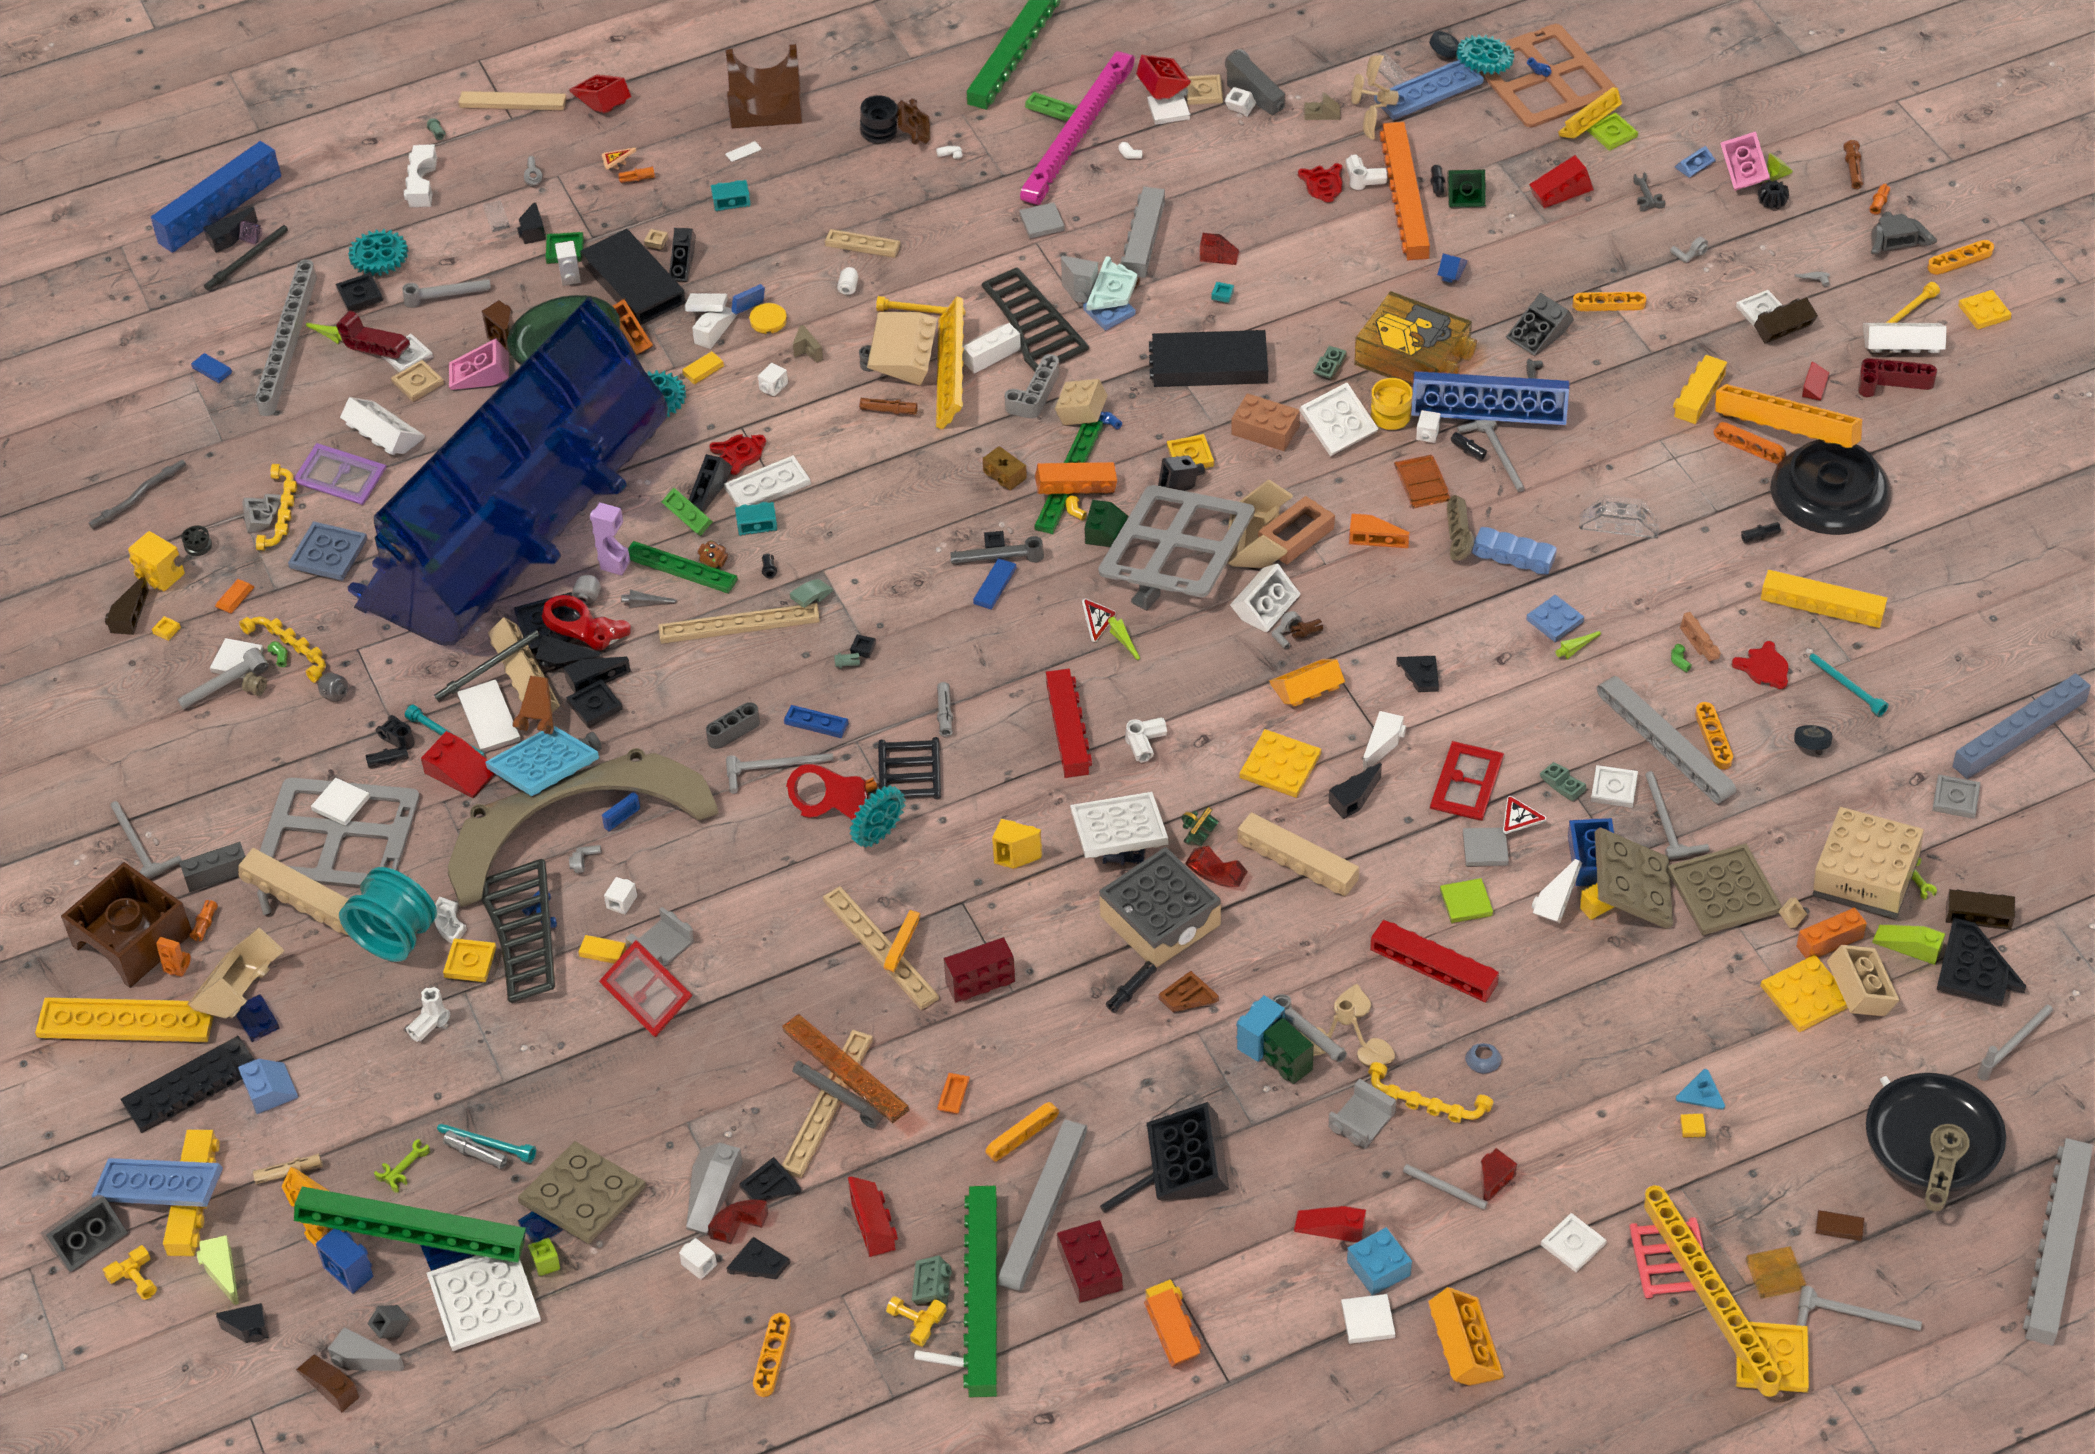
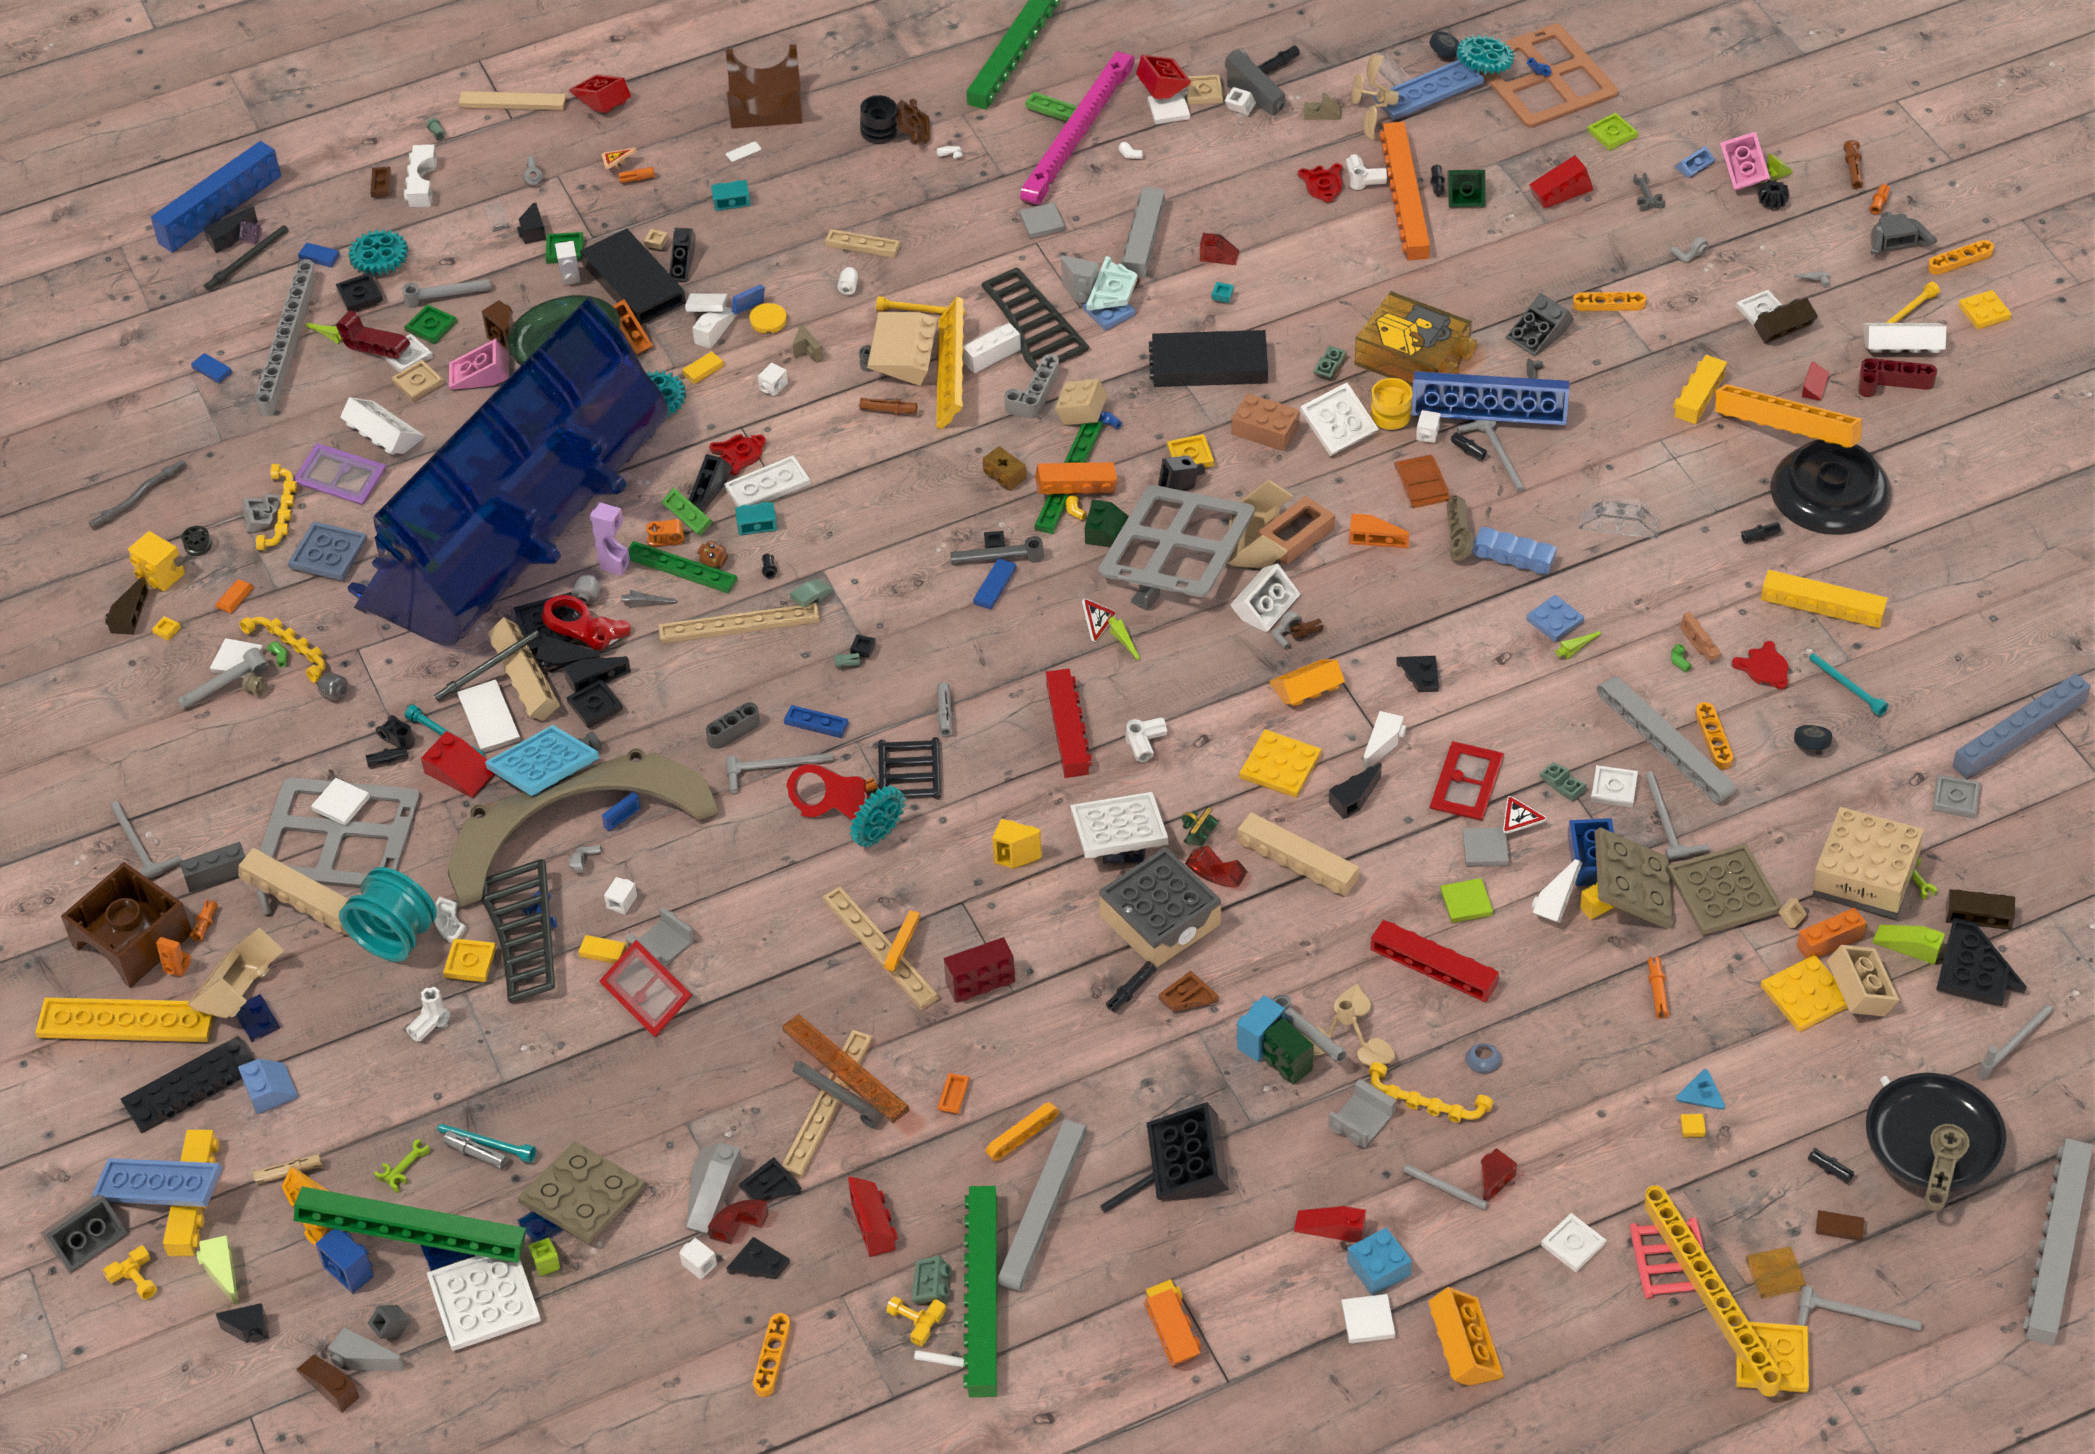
dark orange flag [512,676,554,735] -> none
dark red brick [1057,1220,1123,1303] -> none
blue slope [1437,253,1468,283] -> none
yellow fence [1558,87,1622,139] -> none
orange beam [1714,422,1786,464] -> none
none -> blue tile [298,242,340,268]
none -> reddish brown plate [370,167,391,197]
none -> green tile [404,304,457,345]
none -> orange piece [646,519,685,547]
none -> black pin [1257,45,1300,74]
none -> orange pin [1647,956,1669,1019]
none -> black pin [1808,1148,1855,1184]

